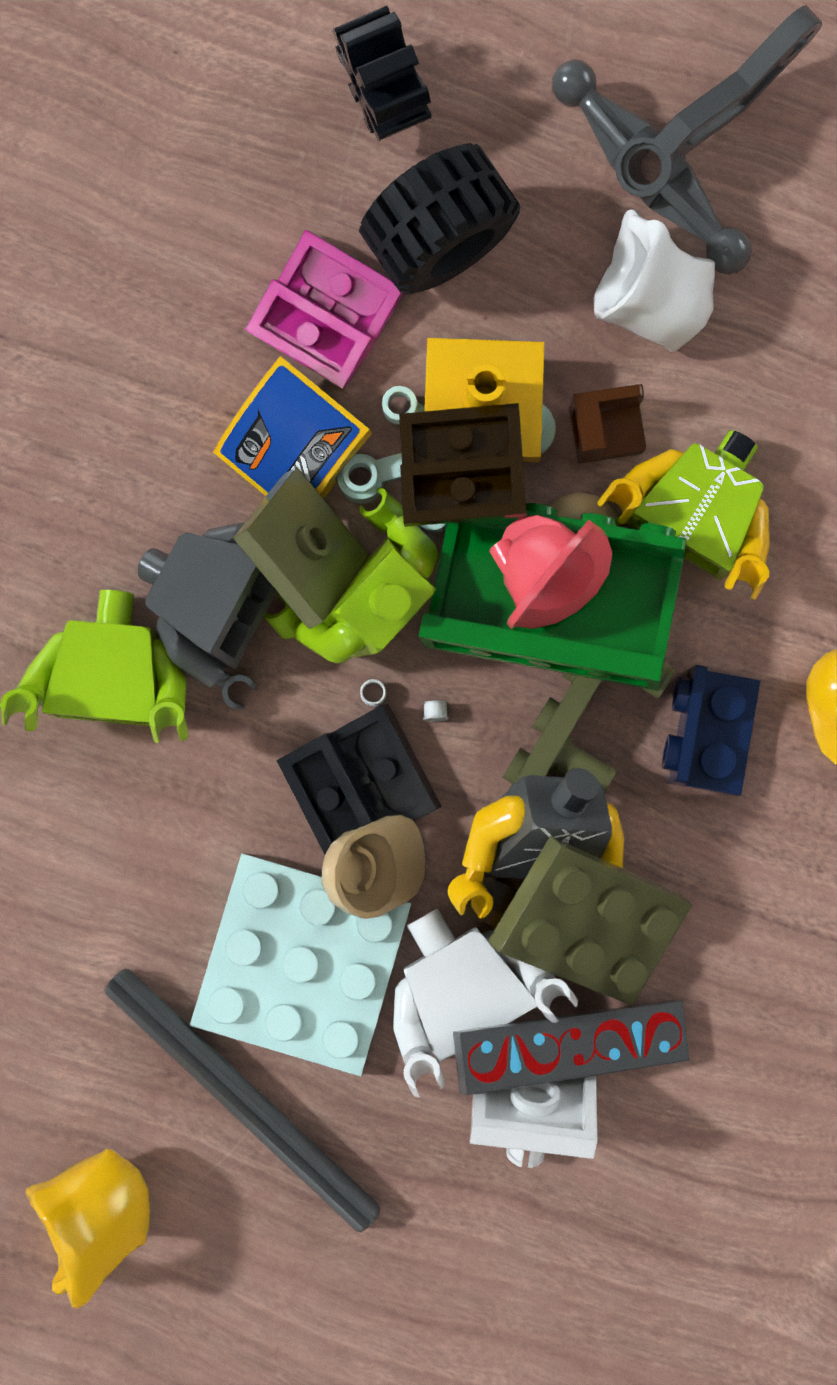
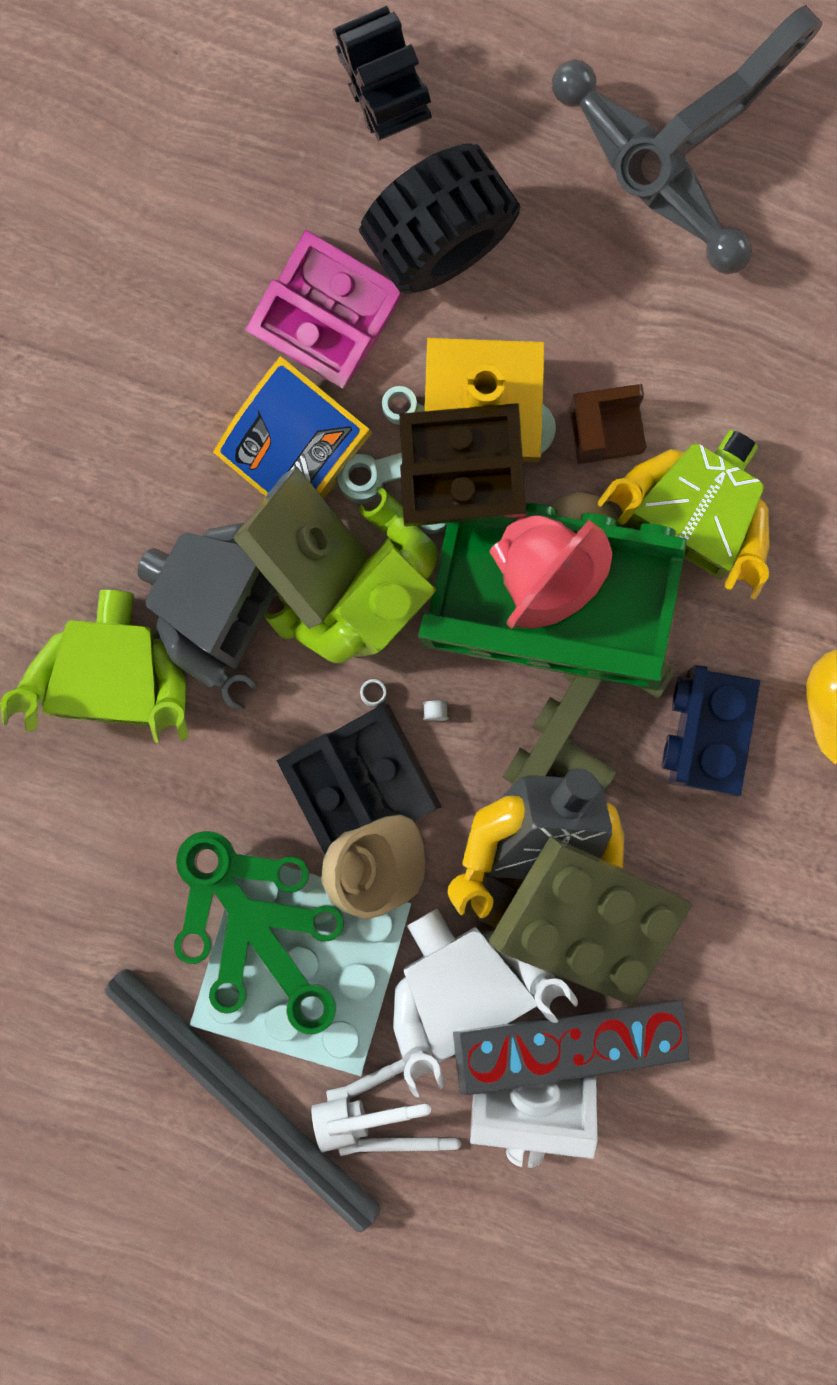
yellow piece [25,1148,150,1308] -> none
white piece [593,209,715,352] -> none
none -> green plant [174,831,344,1035]
none -> white plant [311,1059,461,1156]

